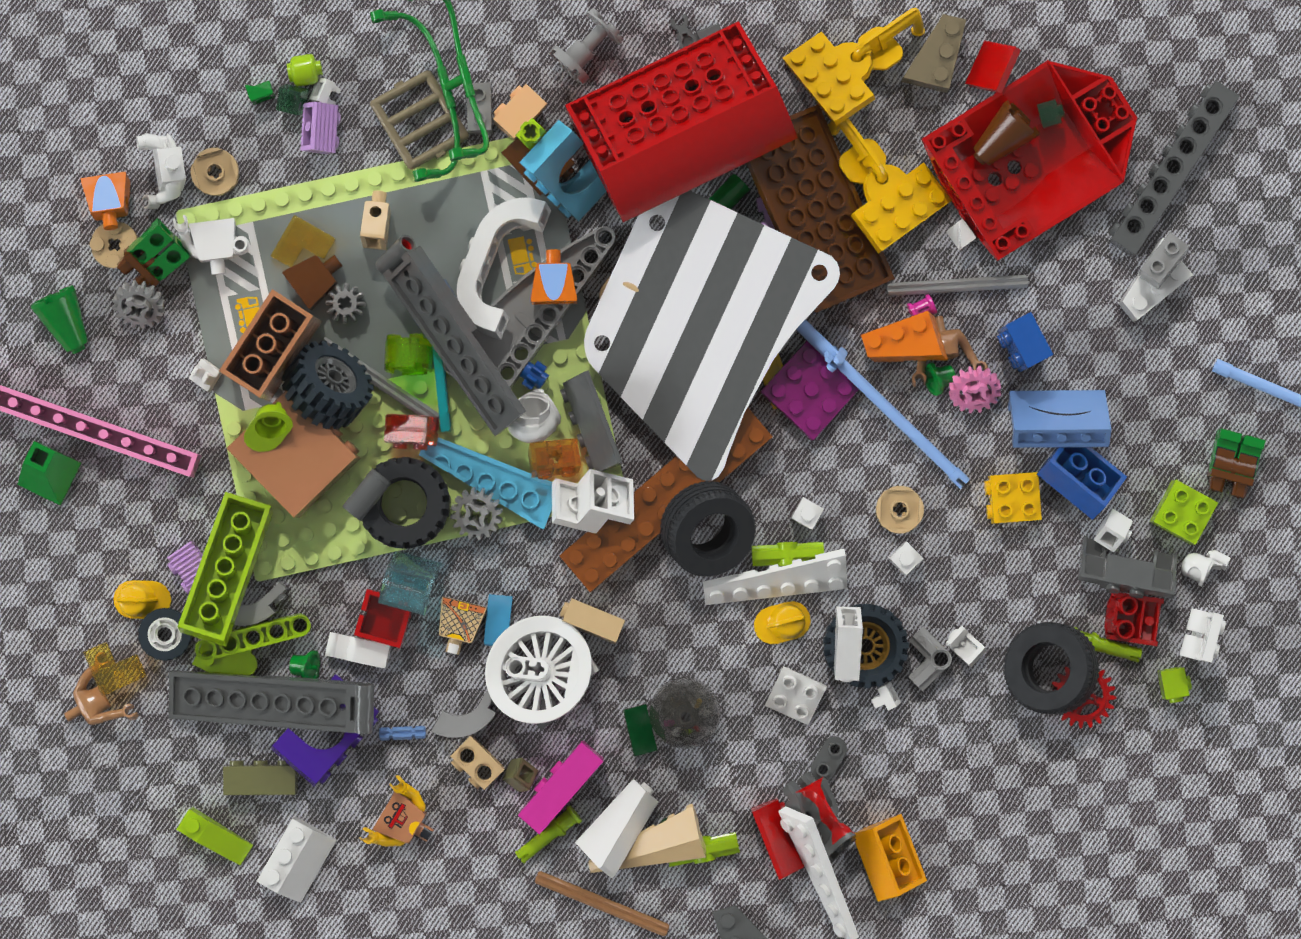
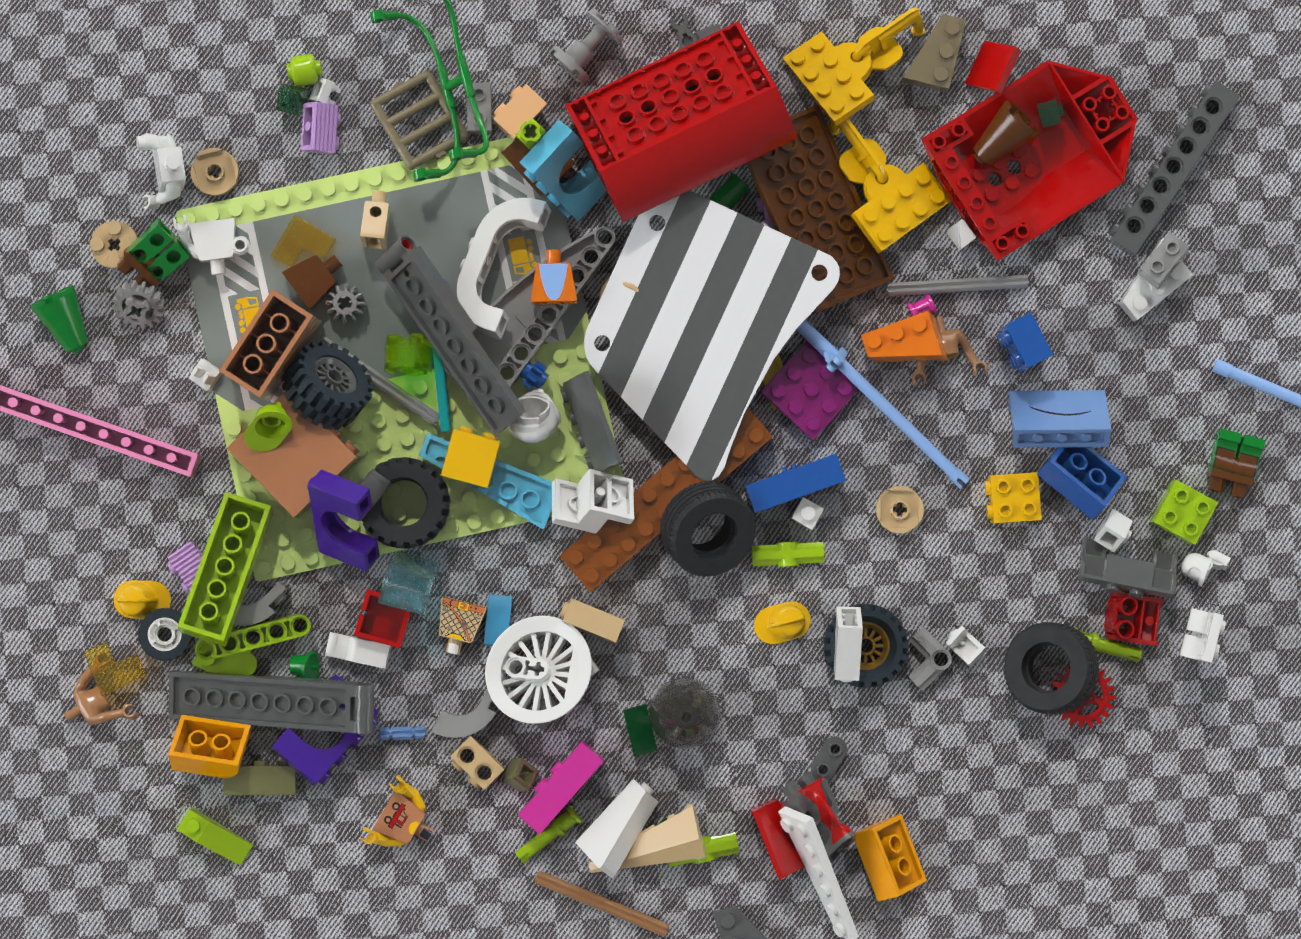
green slope [17,441,82,506] -> none
orange torso [81,171,131,230] -> none
green slope [245,81,275,105] -> none
white slope [257,816,337,903] -> none
clear red brick [384,414,439,451] -> none
light grey gear [450,487,503,540] -> none
clear orange brick [528,438,581,480] -> none
white wing [703,549,848,605] -> none
white hinge [765,666,827,725] -> none
white tile [871,681,901,711] -> none
white brick [888,541,924,575] -> none
green piece [925,363,956,396] -> none
bright pink gear [949,366,1001,413] -> none
lime brick [1157,666,1192,703] -> none
none -> light orange brick [168,715,252,778]
none -> dark purple arch [307,470,380,572]
none -> yellow brick [441,426,501,489]
none -> blue brick [744,454,846,514]

